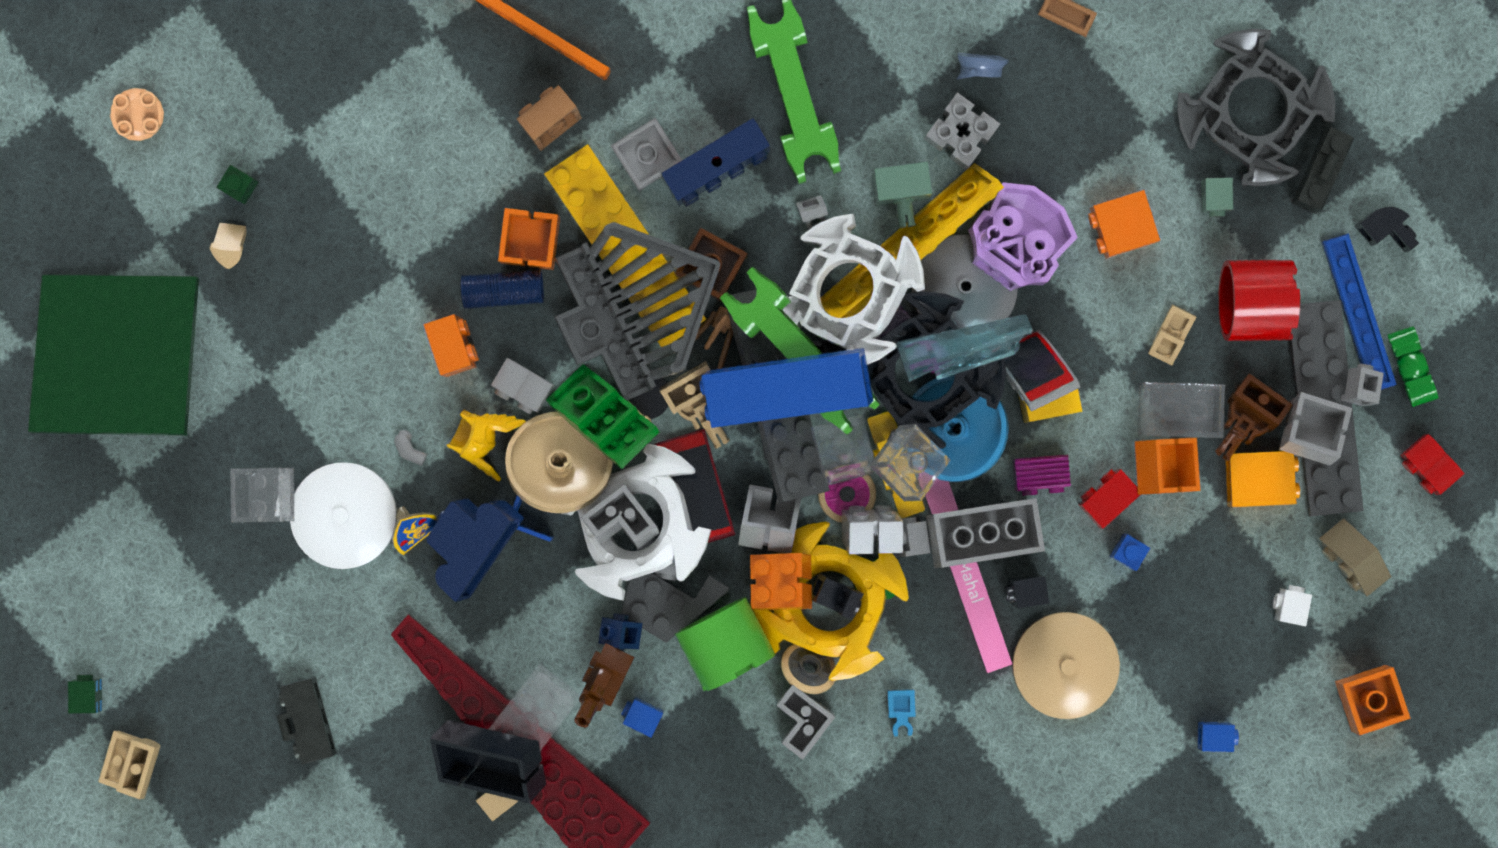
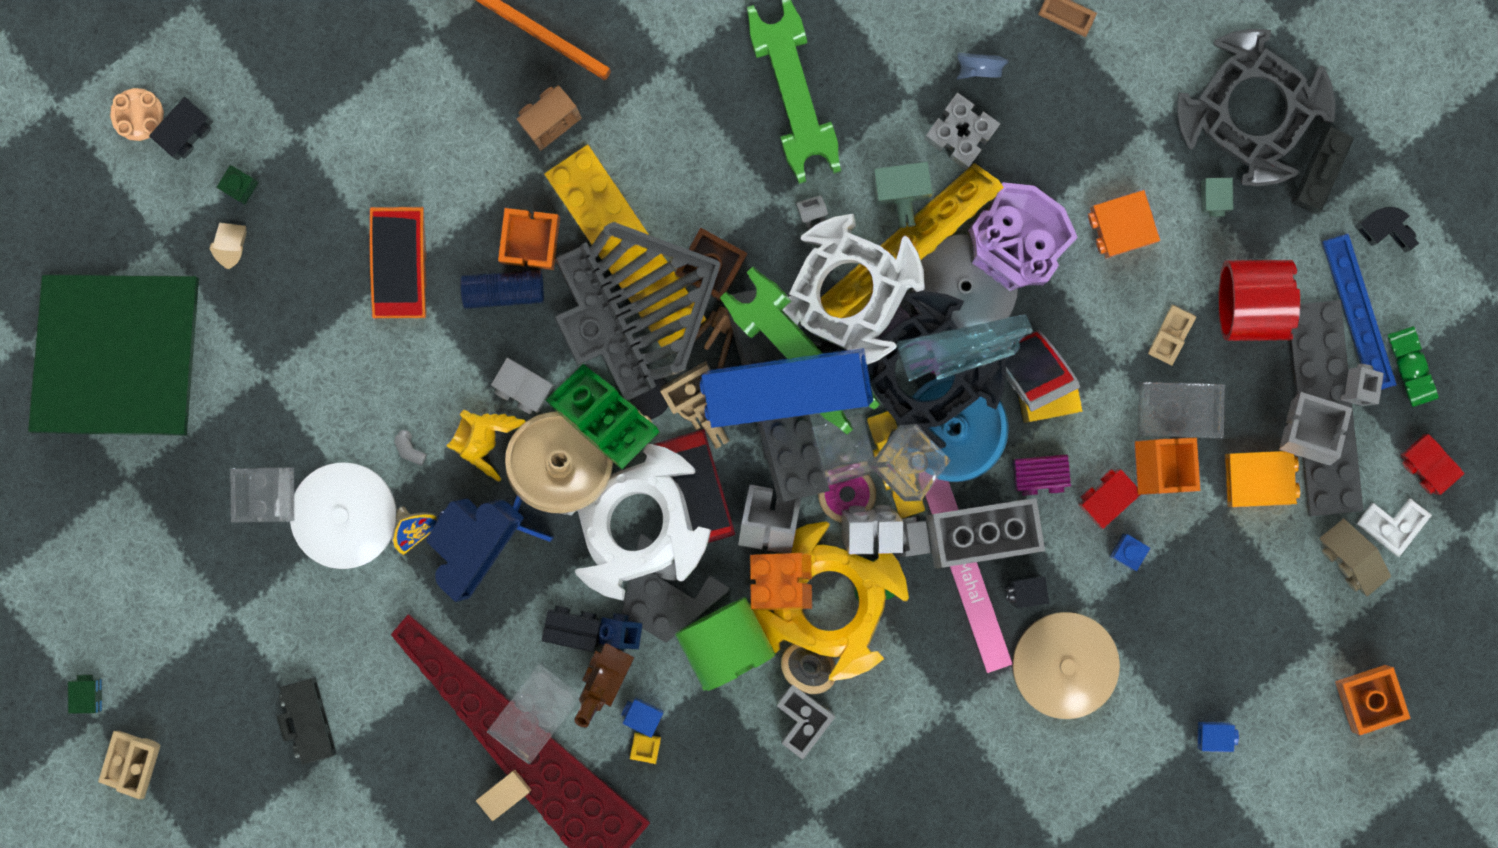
orange piece [423,314,479,377] -> none
black piece [430,720,546,804] -> none
light grey brick [581,484,659,549] -> none
light grey plate [611,118,682,191] -> none
dark blue brick [661,118,770,207] -> none
black brick [812,573,864,619] -> none
dark azure plate [887,689,916,736] -> none
reddish brown brick [1215,373,1293,461] -> none
white brick [1273,585,1312,626] -> none
none -> black brick [149,97,214,160]
none -> black slope [370,207,427,318]
none -> black brick [542,605,601,653]
none -> yellow tile [630,732,661,764]
none -> white tile [1356,499,1432,557]

